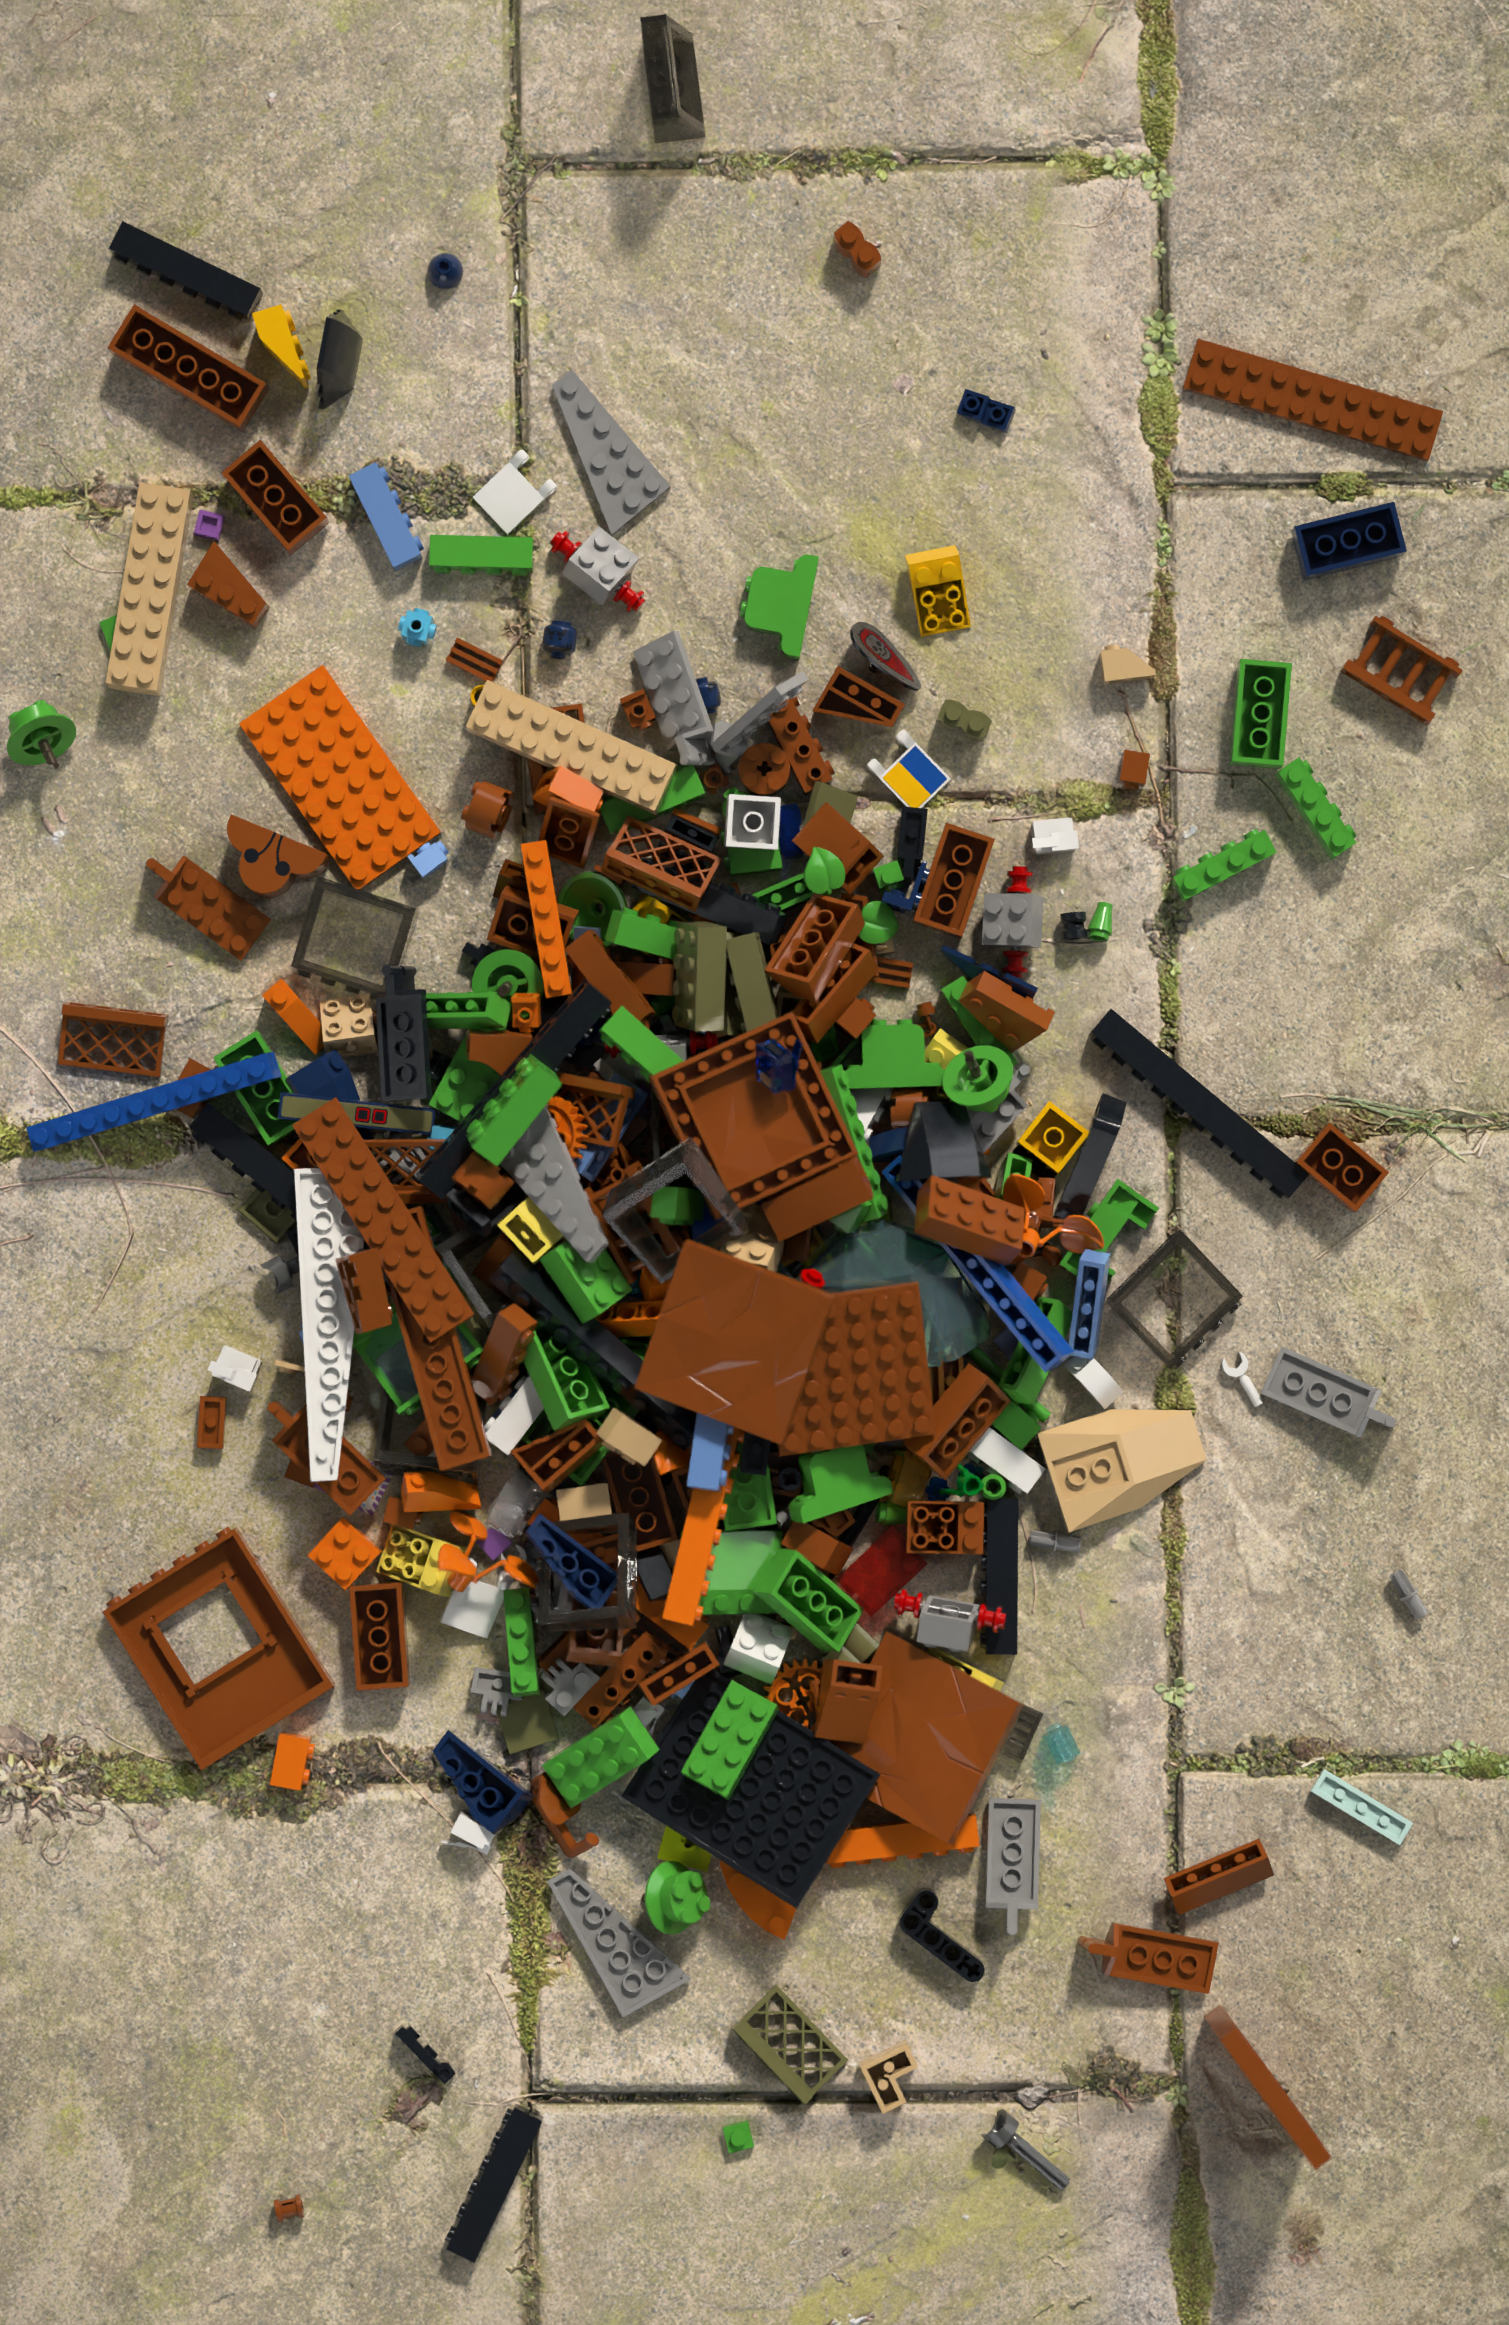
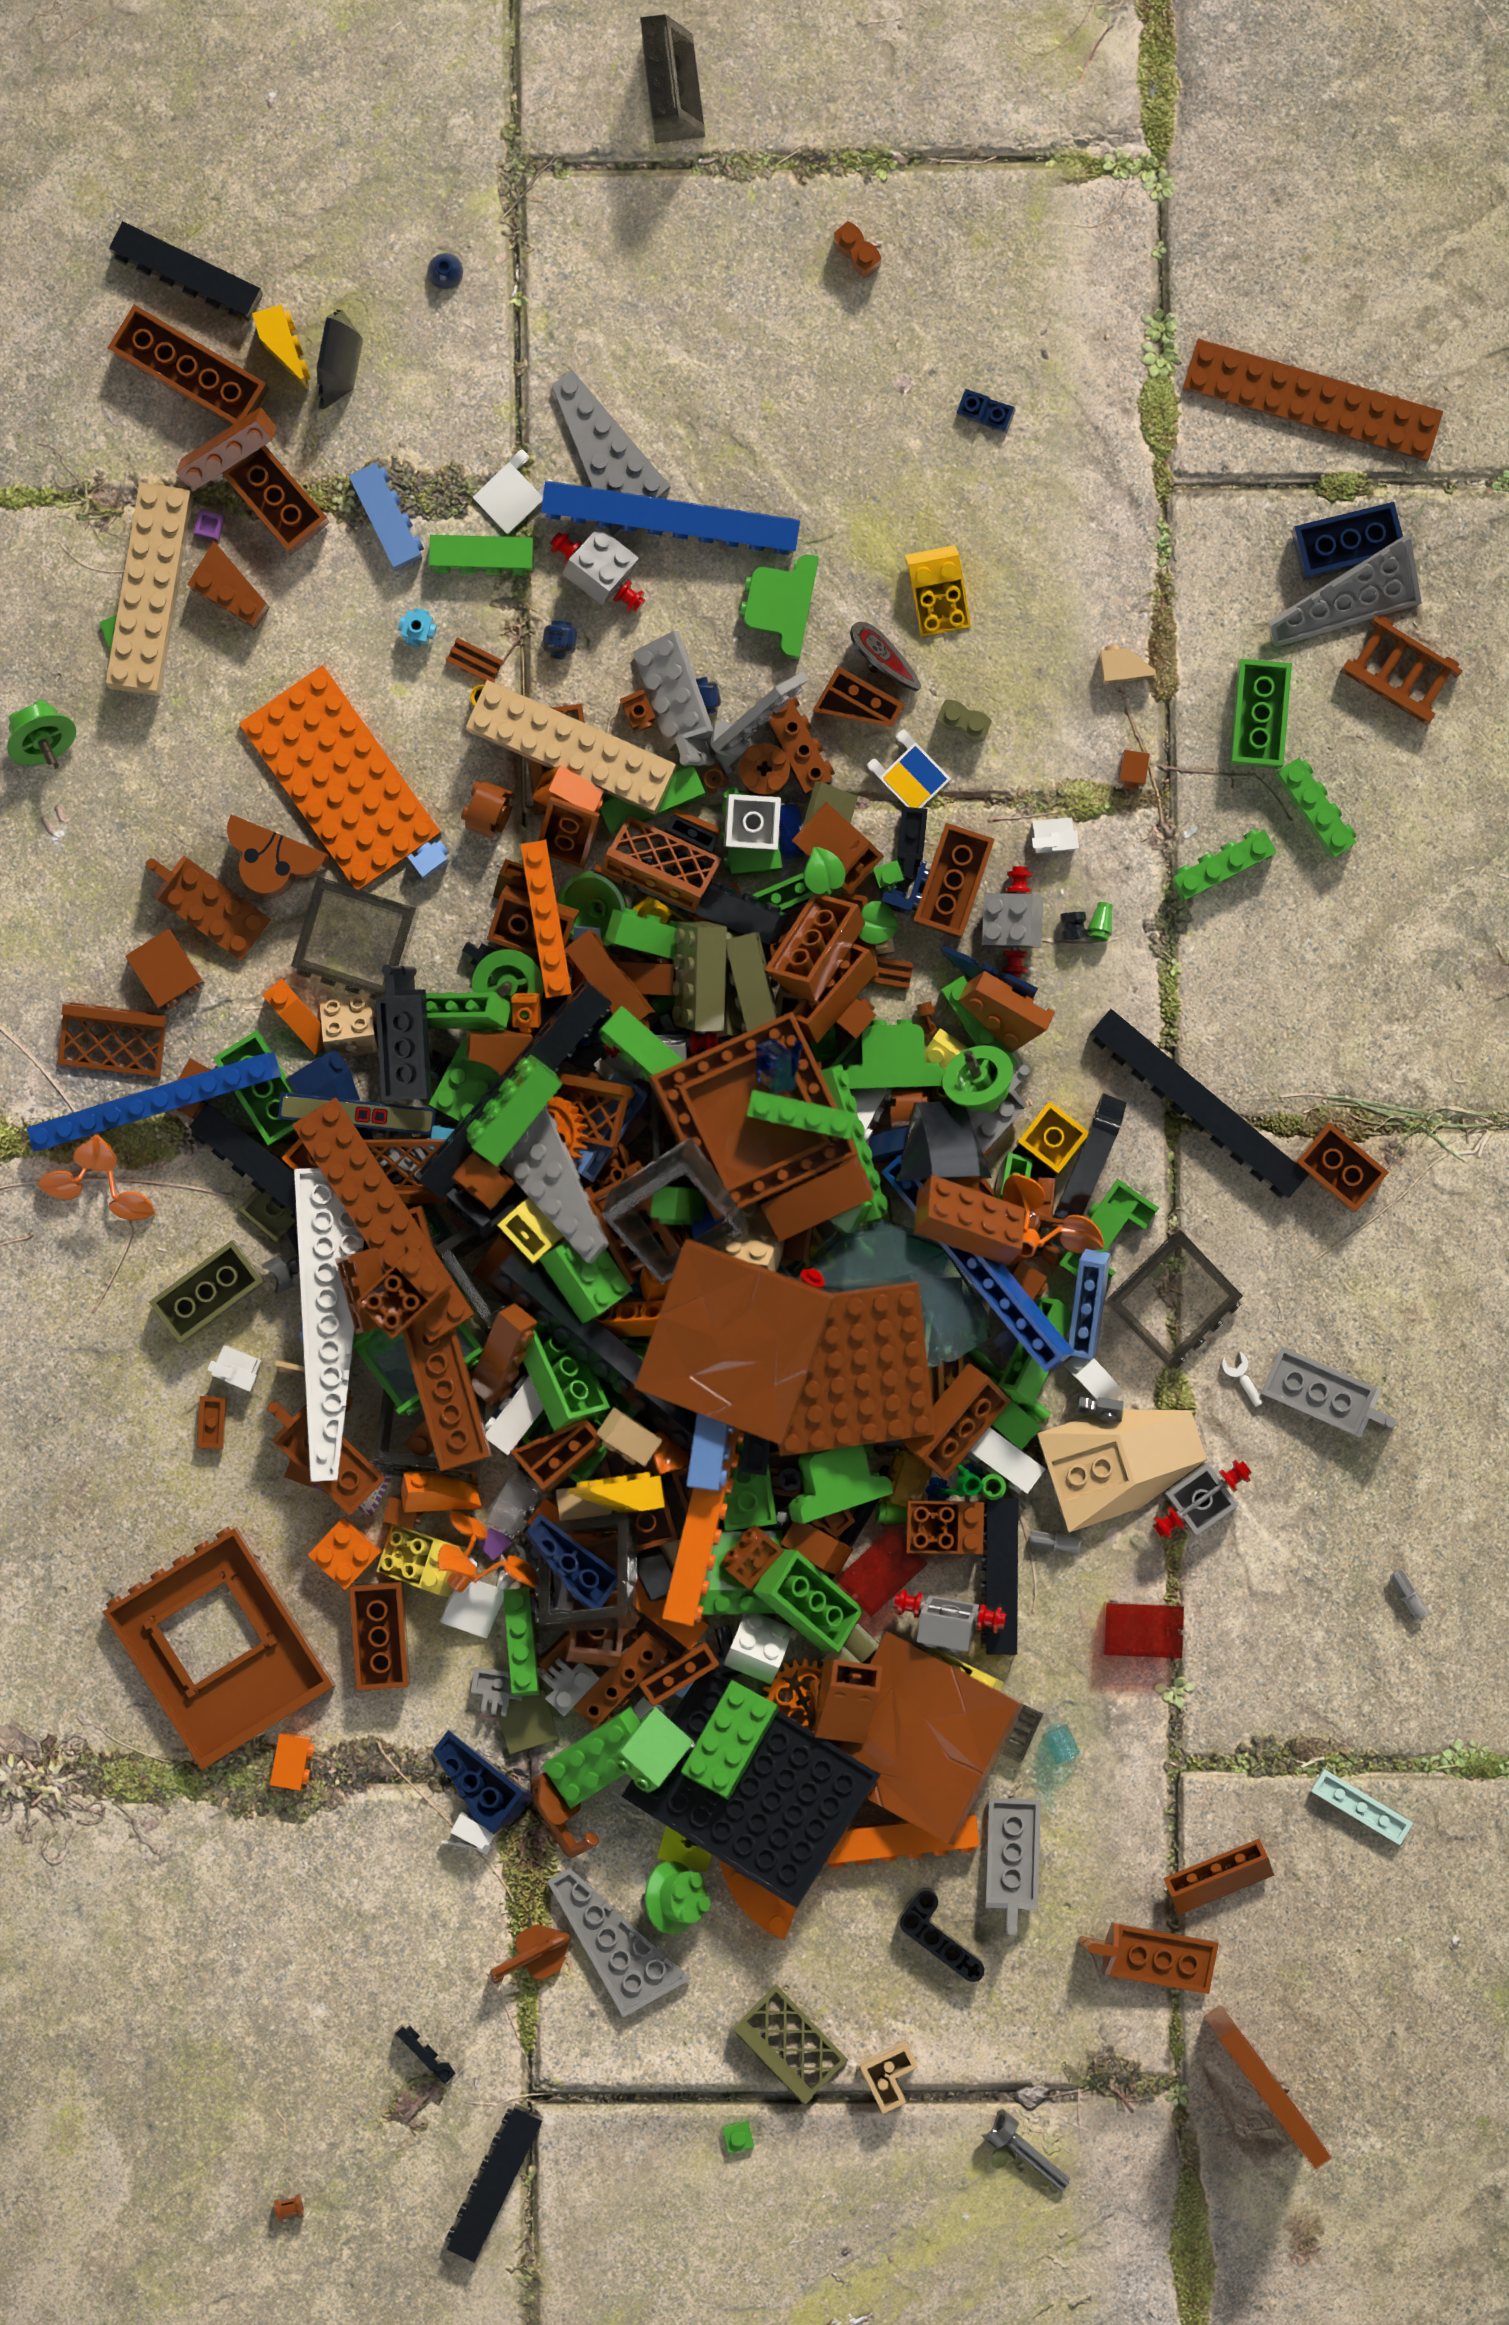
none -> orange plant [37,1134,156,1220]
none -> dark orange brick [125,928,204,1010]
none -> olive brick [149,1240,266,1344]
none -> dark orange brick [176,407,276,492]
none -> dark orange slope [356,1247,453,1340]
none -> dark orange piece [489,1924,570,1983]
none -> blue brick [541,480,800,555]
none -> yellow slope [567,1472,665,1513]
none -> bright green panel [611,1707,693,1792]
none -> dark orange bracket [720,1525,784,1590]
none -> bright green brick [747,1090,856,1140]
none -> dark grey plate [1078,1397,1124,1422]
none -> clear red piece [1102,1601,1184,1658]
none -> light grey brick [1153,1459,1252,1540]
none -> light grey wing [1268,534,1422,648]

